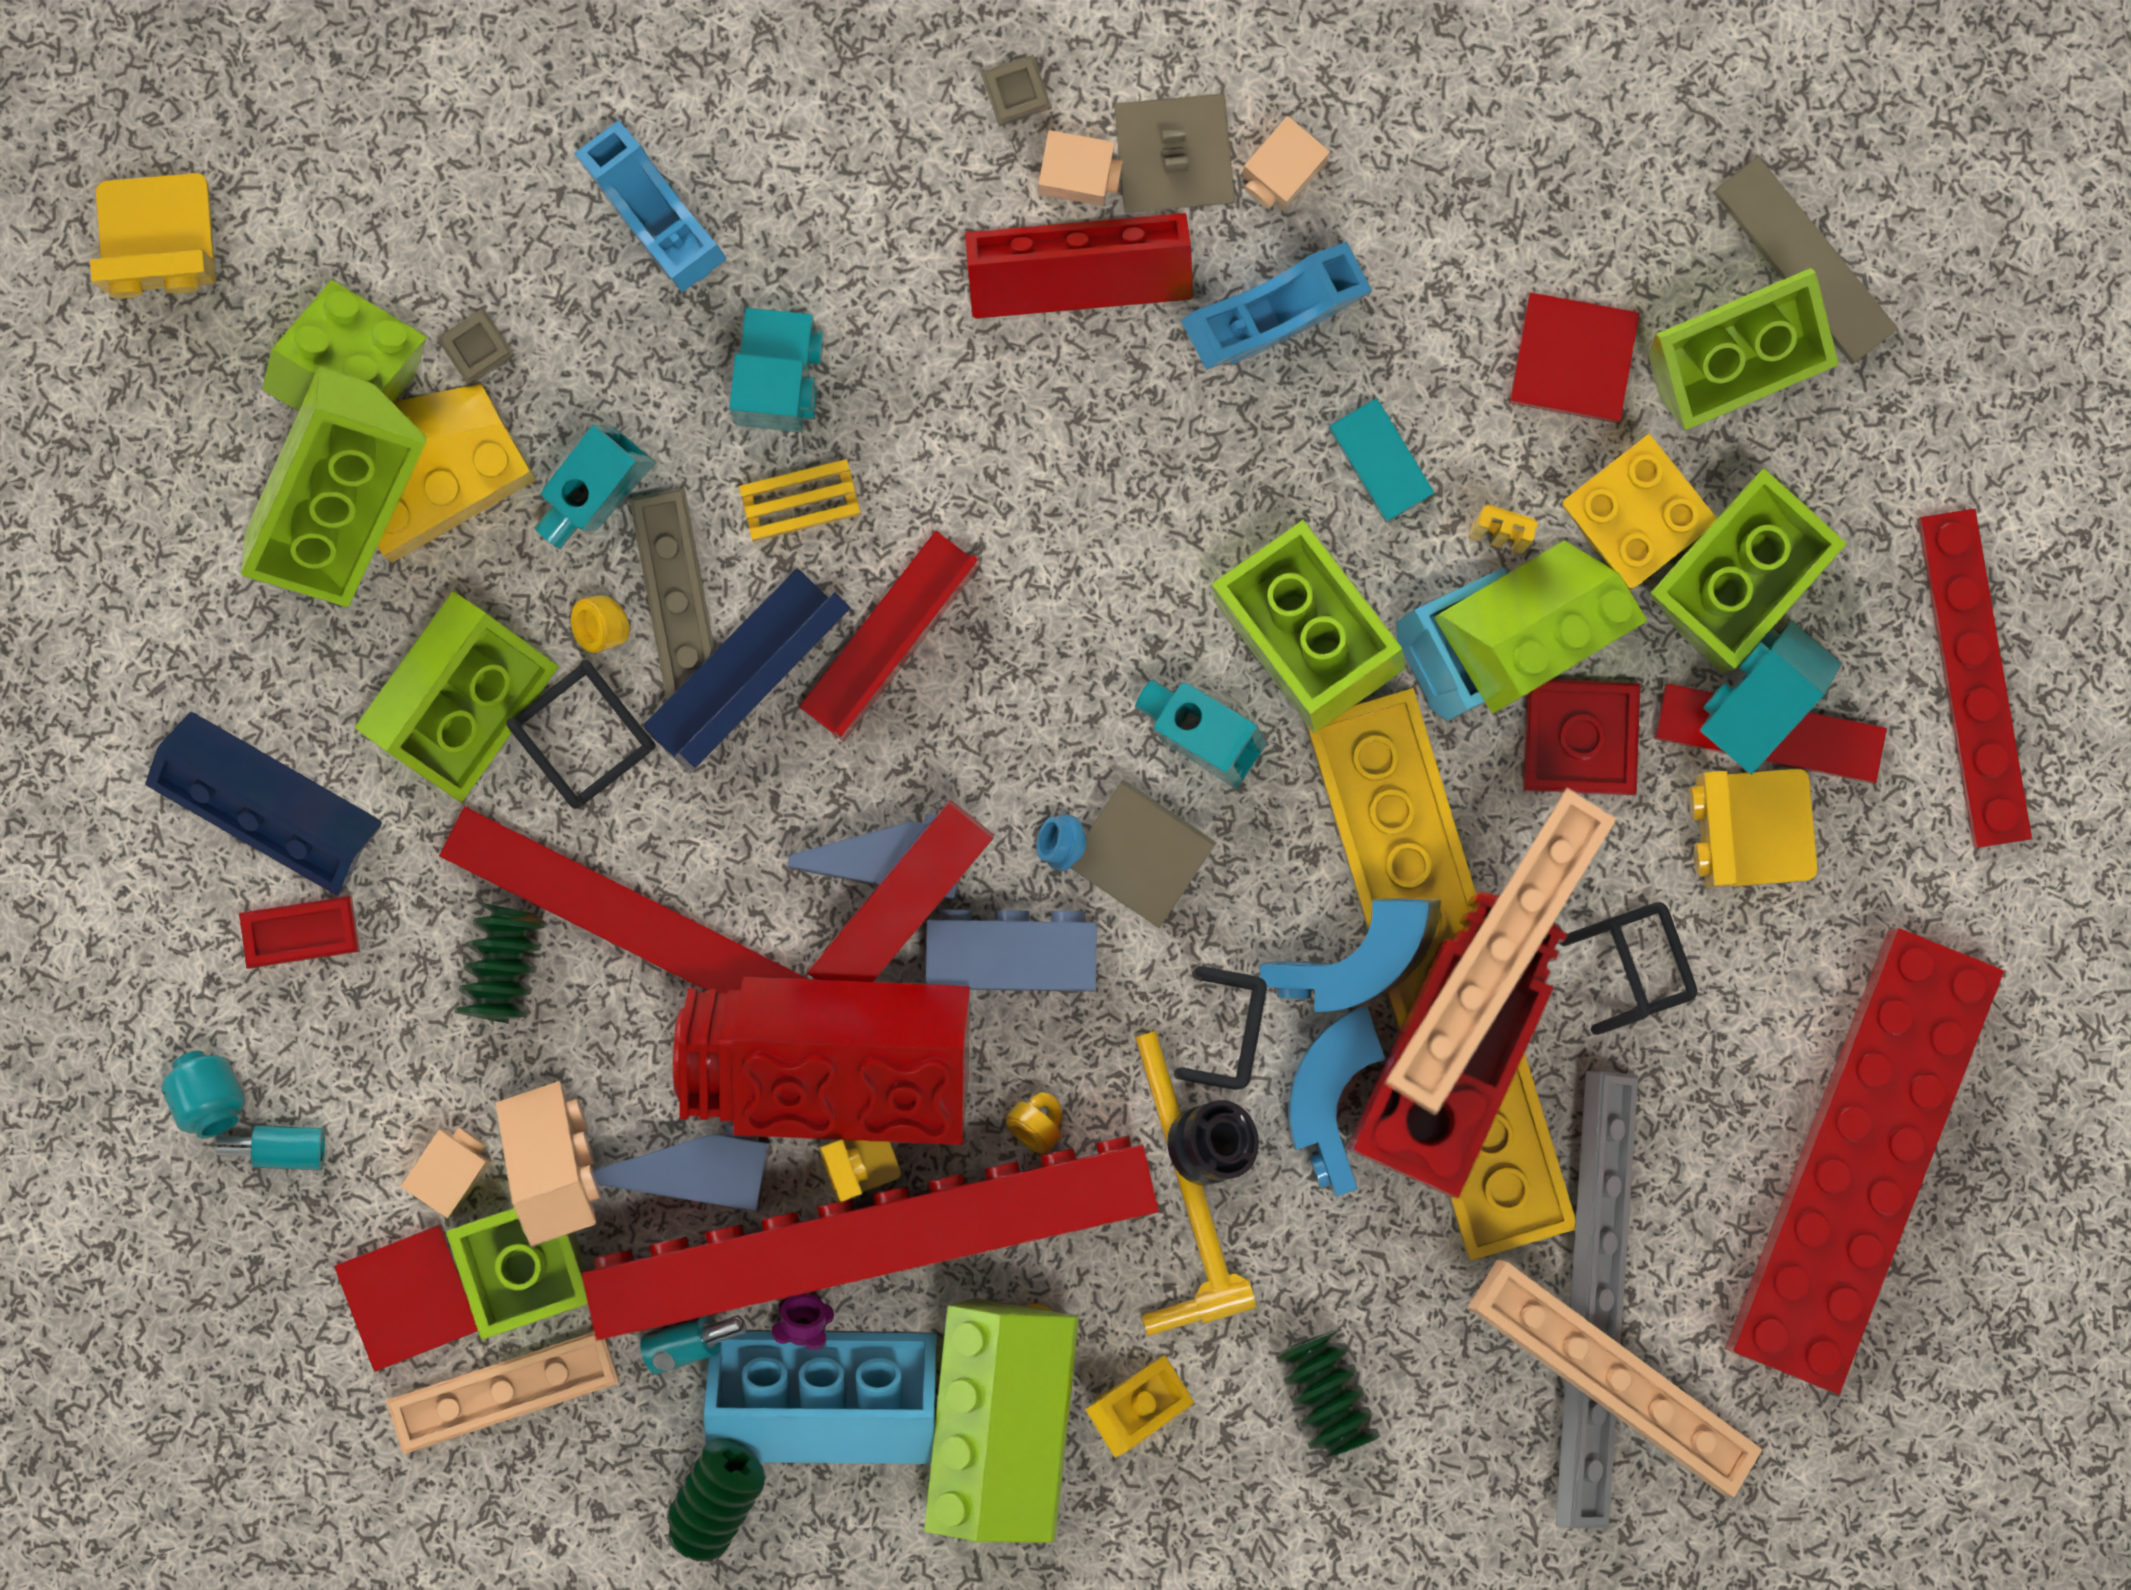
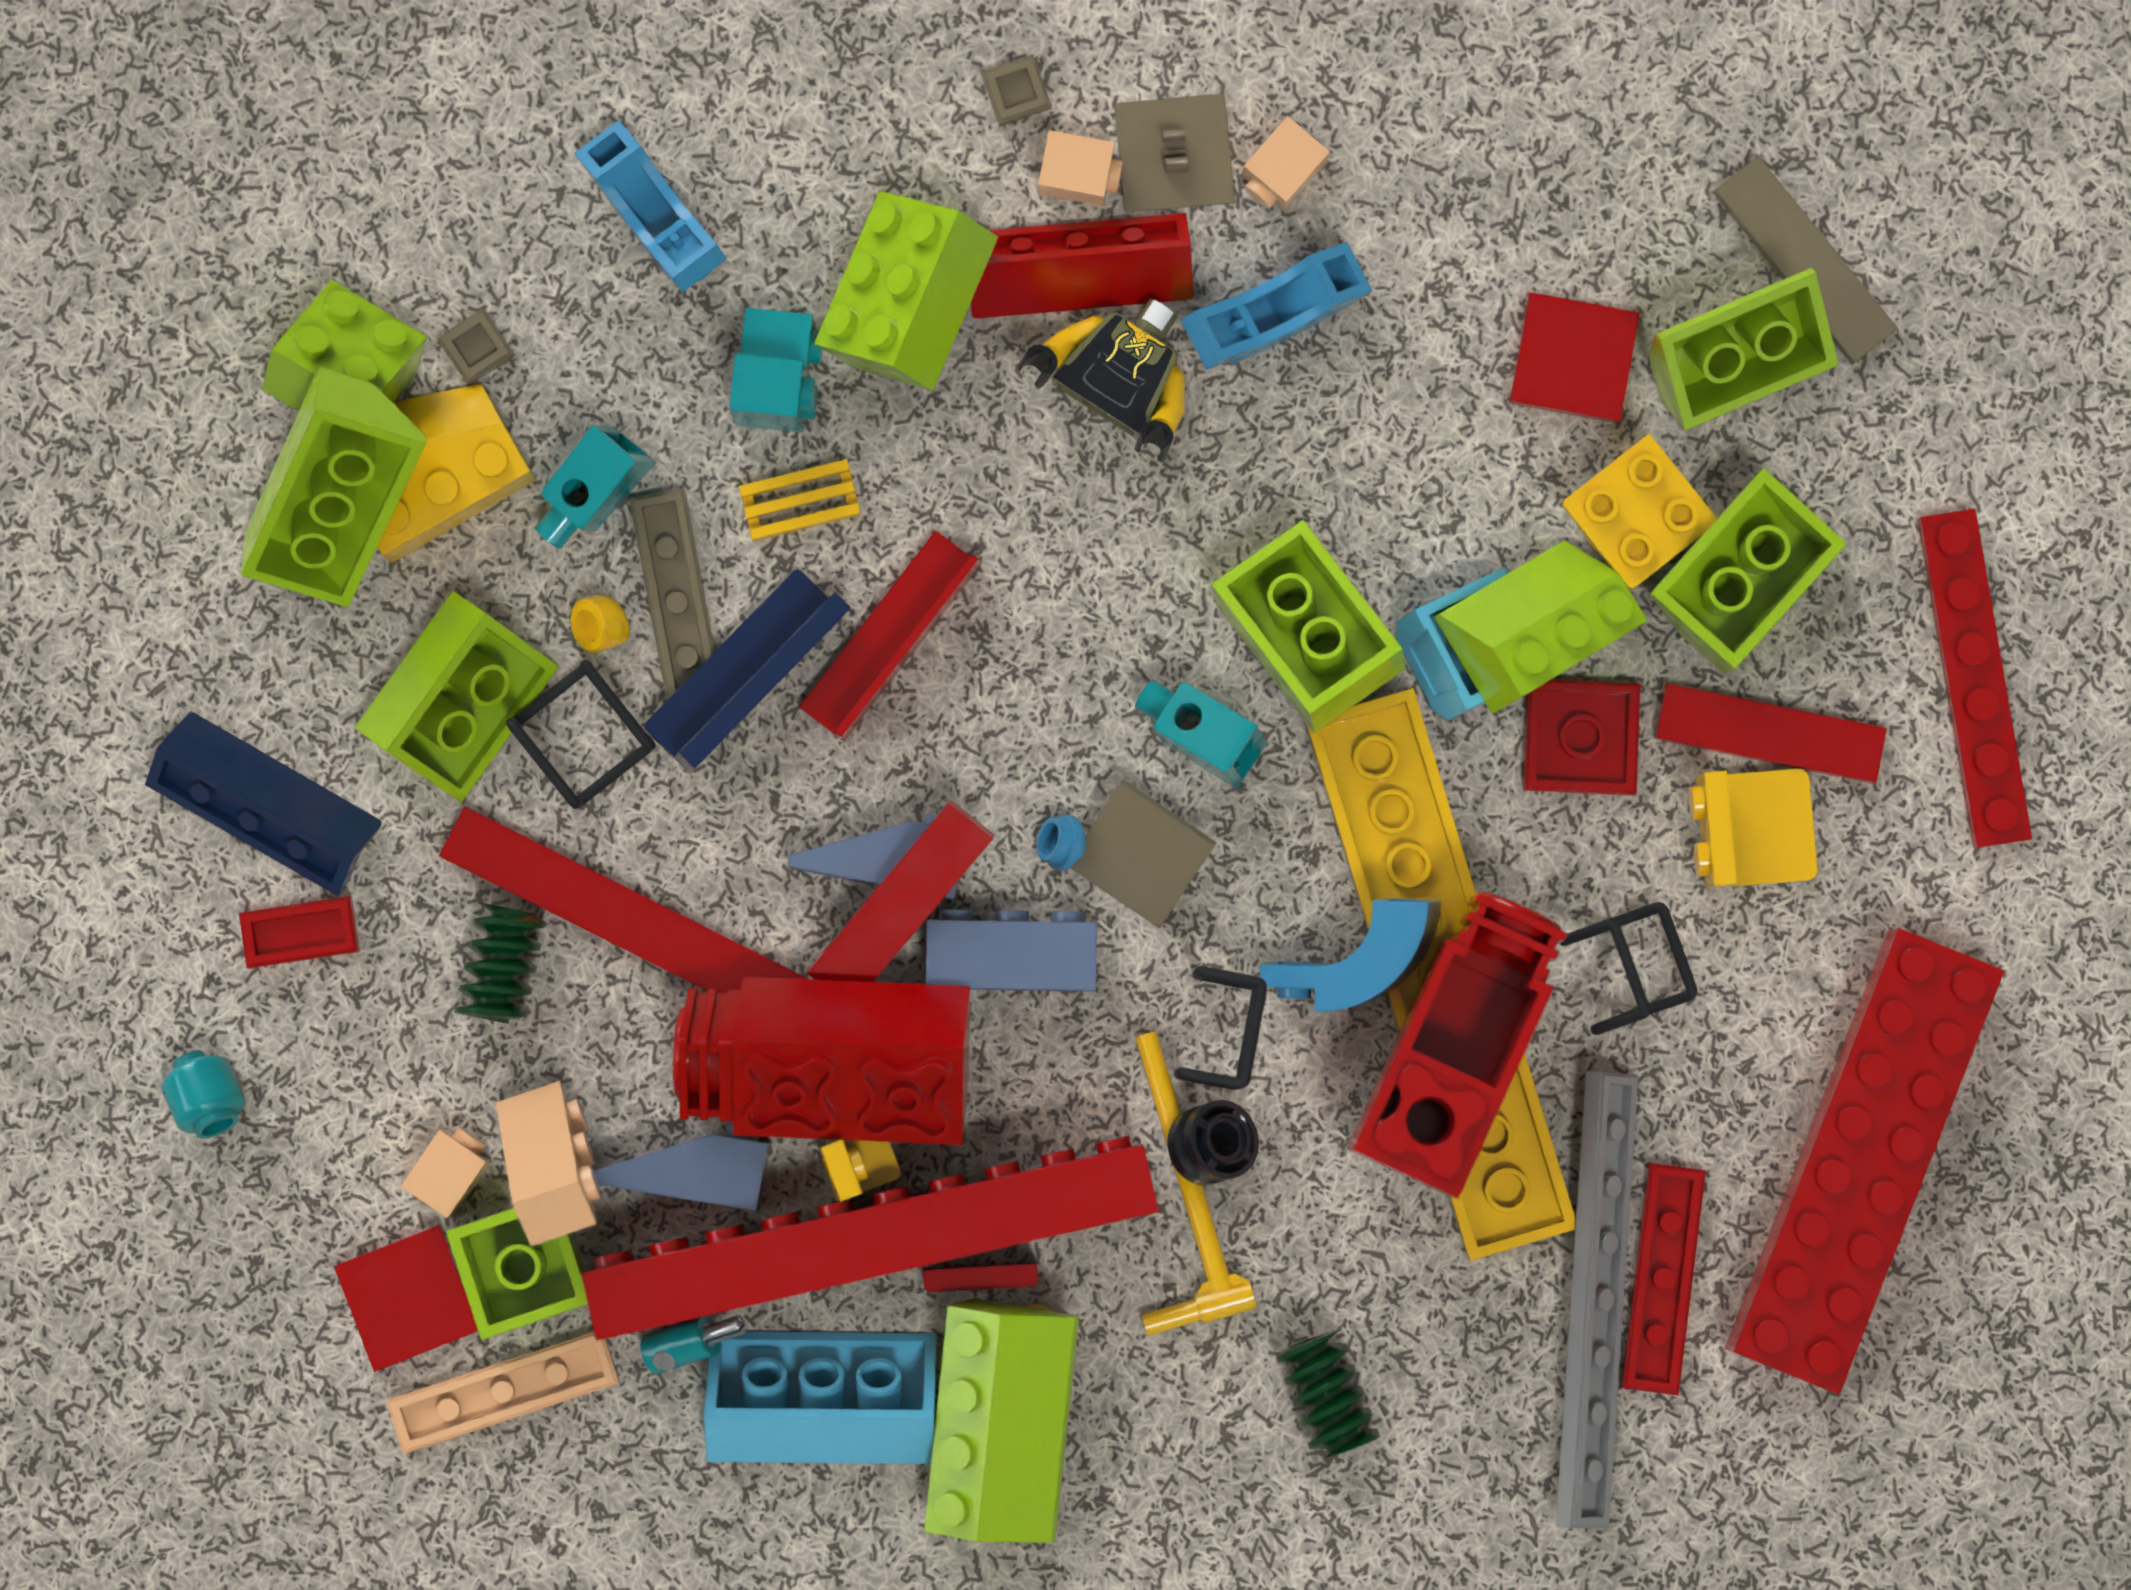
yellow bracket [90,173,216,299] -> none
teal piece [214,1126,325,1170] -> none
dark green piece [667,1438,766,1562] -> none
magenta plate [771,1293,834,1350] -> none
yellow tile [1005,1092,1062,1154] -> none
yellow slope [1085,1355,1195,1458] -> none
dark azure arch [1288,1005,1385,1197] -> none
teal tile [1328,398,1435,523] -> none
light nougat plate [1384,788,1617,1114] -> none
light nougat plate [1468,1260,1763,1498] -> none
yellow tile [1469,504,1539,555] -> none
teal brick [1699,620,1842,775] -> none
none -> lime brick [814,190,998,391]
none -> red tile [923,1262,1038,1293]
none -> torso [1017,299,1185,462]
none -> red tile [1621,1163,1706,1396]

